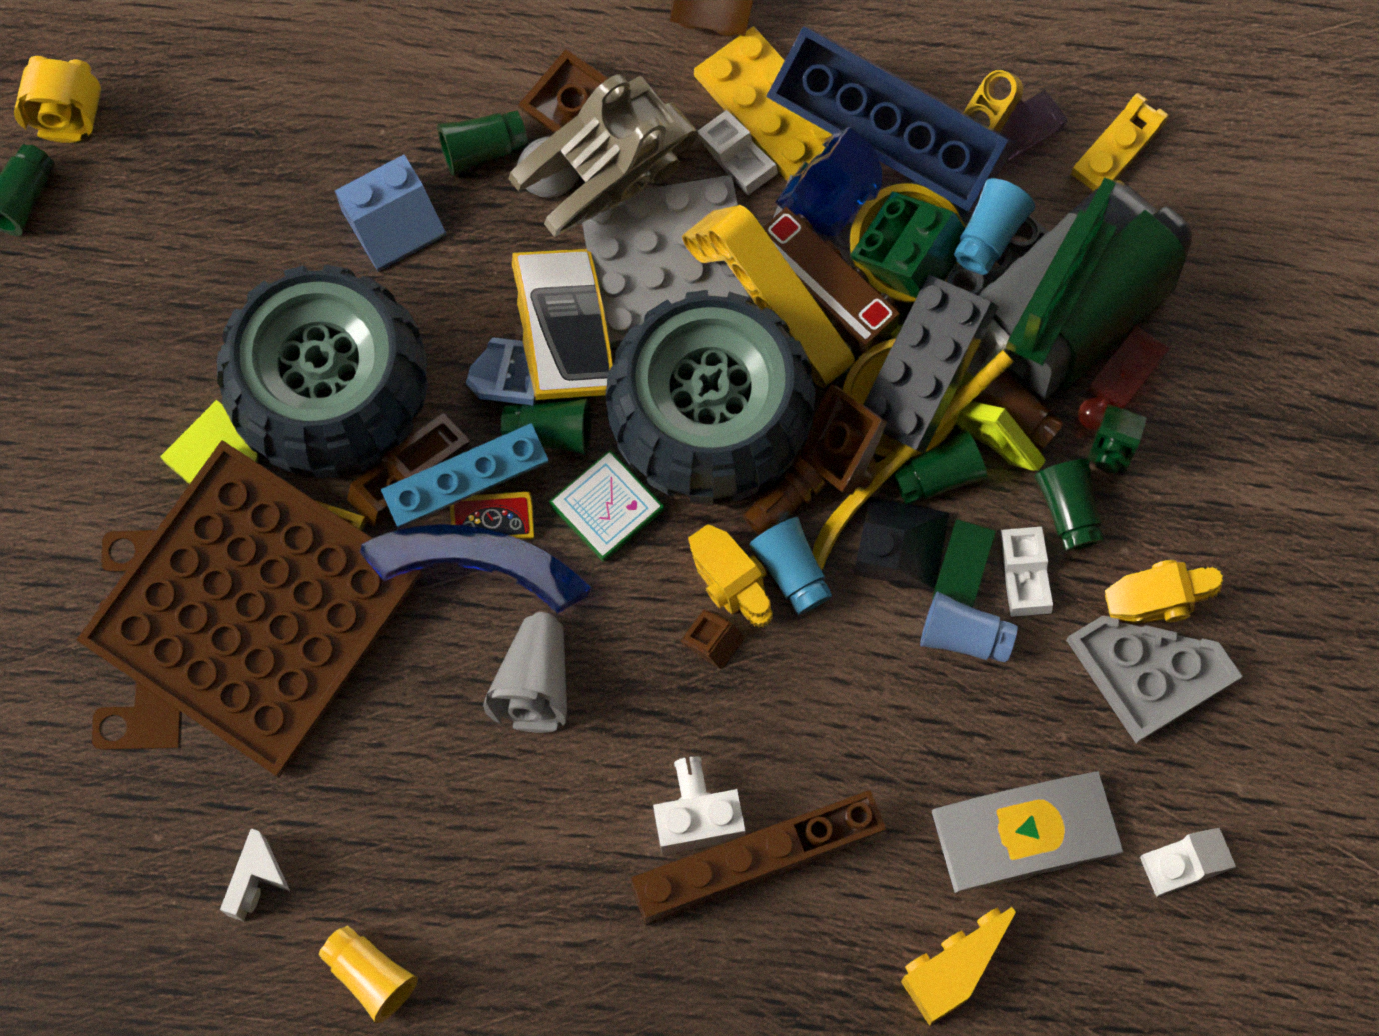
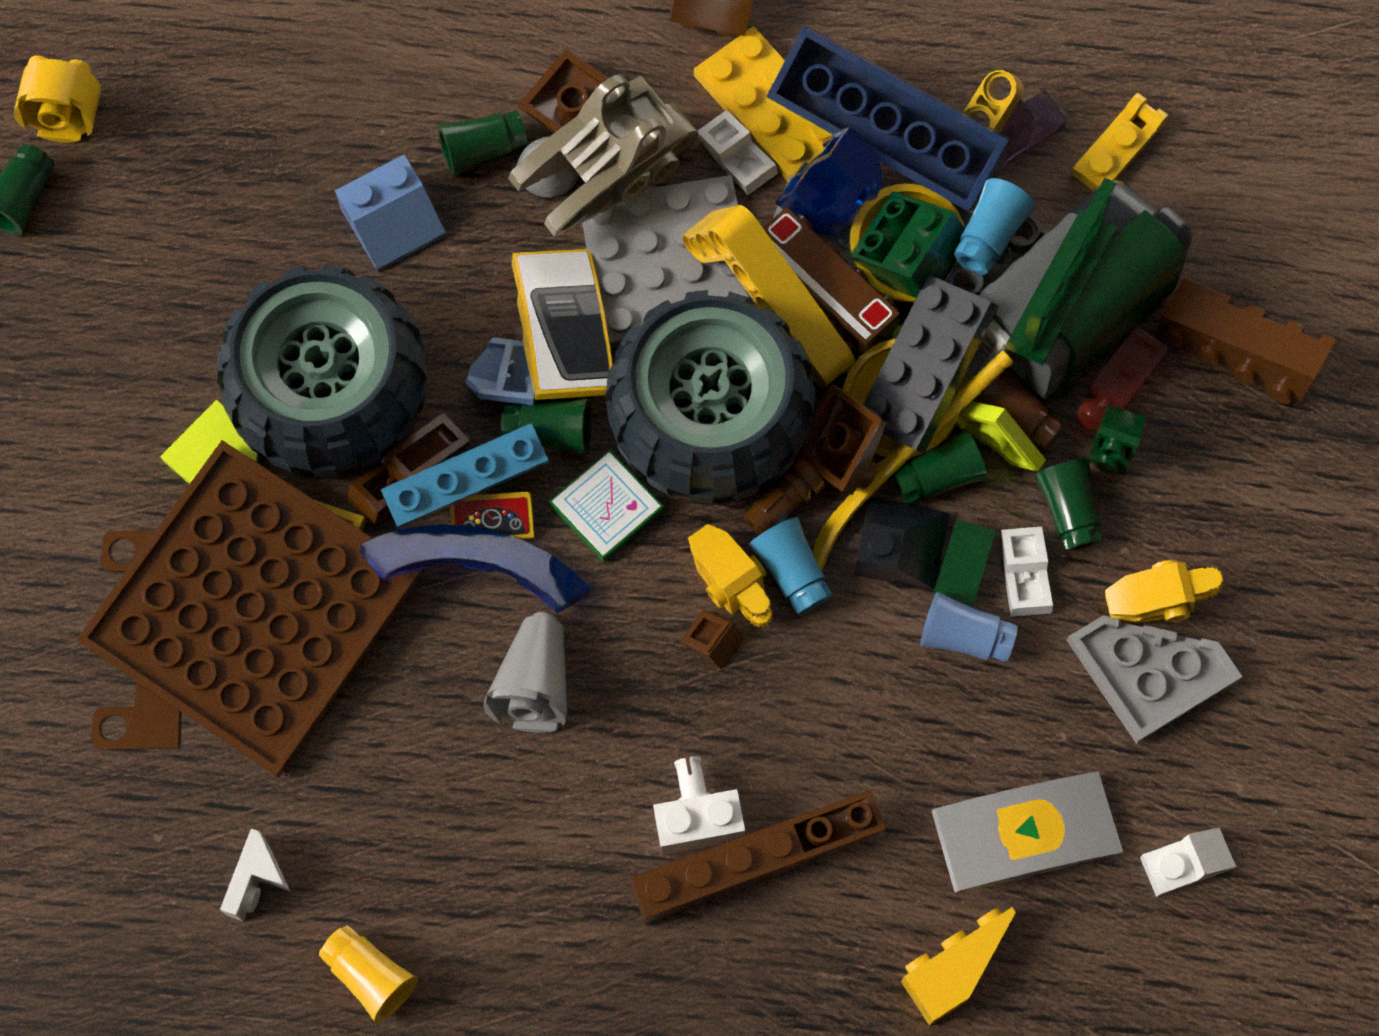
none -> reddish brown wedge [1155,278,1337,407]

